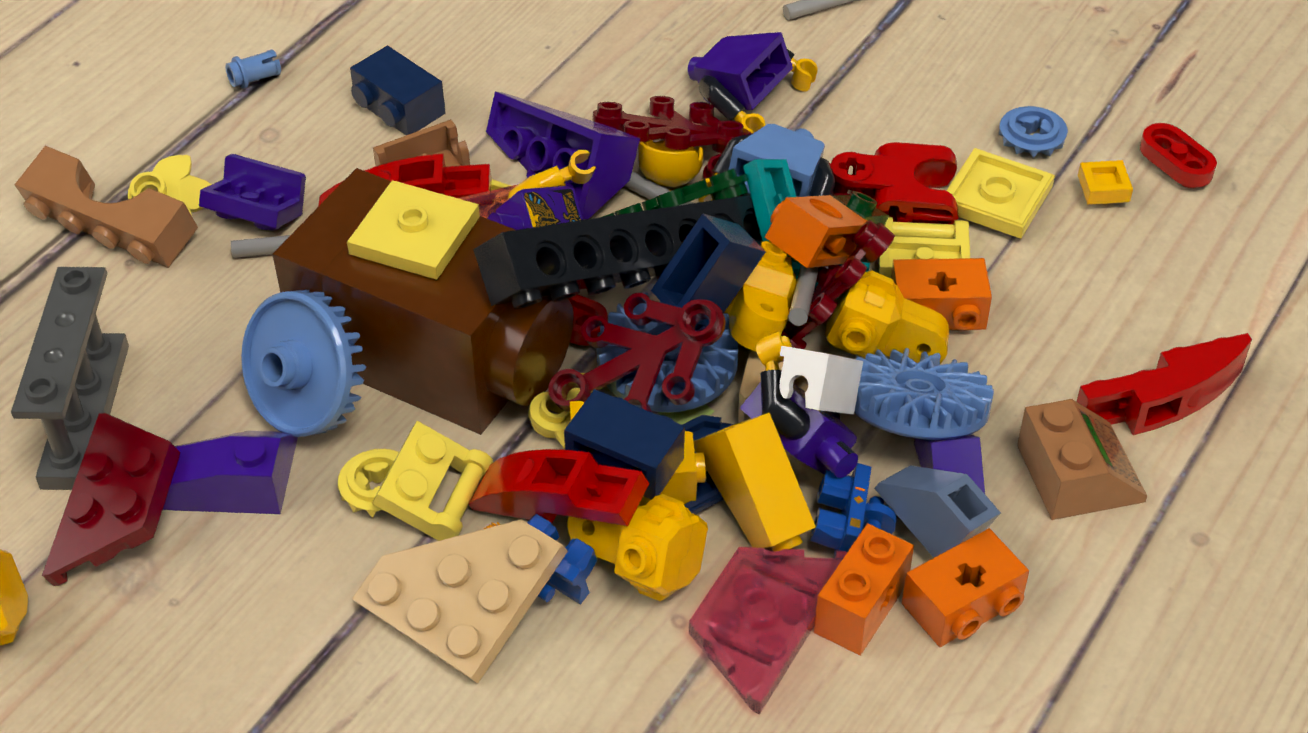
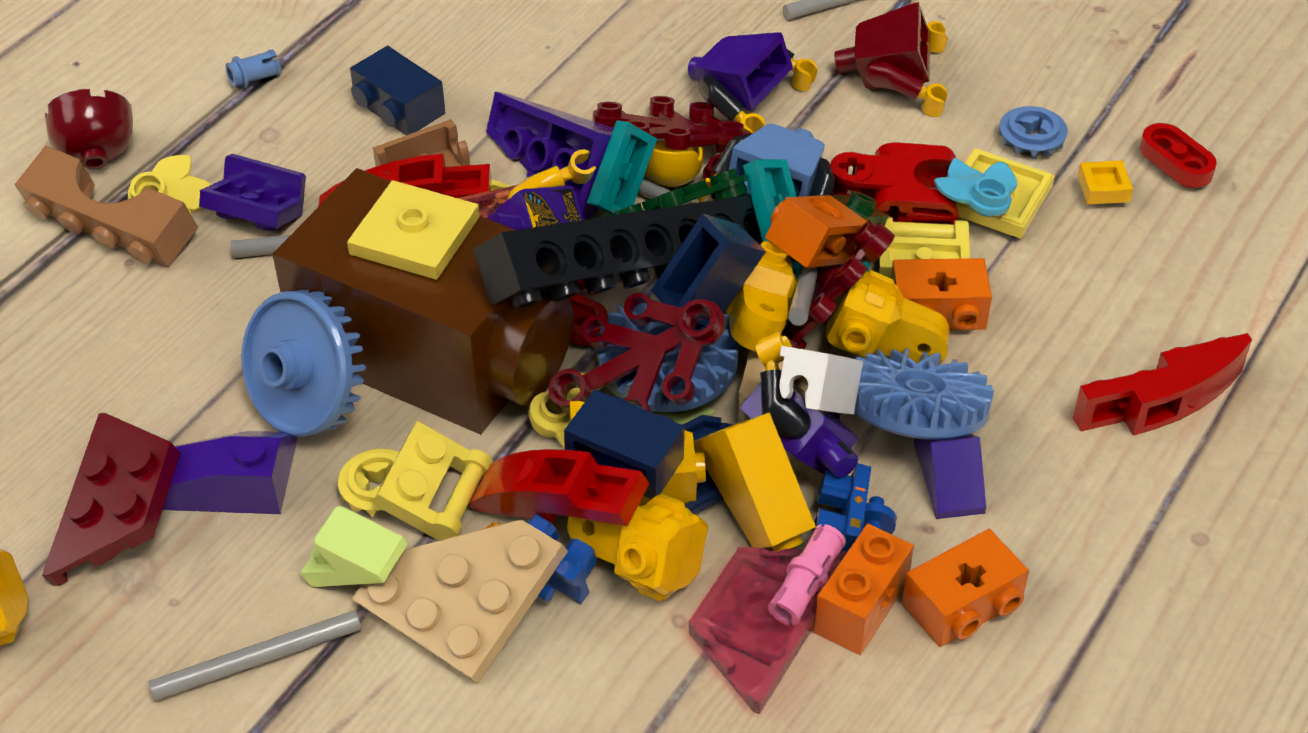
dark grey fence [11,267,129,490] -> none
sand blue slope [874,465,1001,558] -> none
medium nougat slope [1017,399,1147,520] -> none
none -> dark red cylinder [45,89,133,169]
none -> light grey bar [148,610,362,702]
none -> yellowish green slope [300,506,408,587]
none -> teal tile [587,121,657,215]
none -> bright pink pin [768,524,846,626]
none -> dark red torso [834,2,948,117]
none -> medium azure plate [934,158,1017,217]

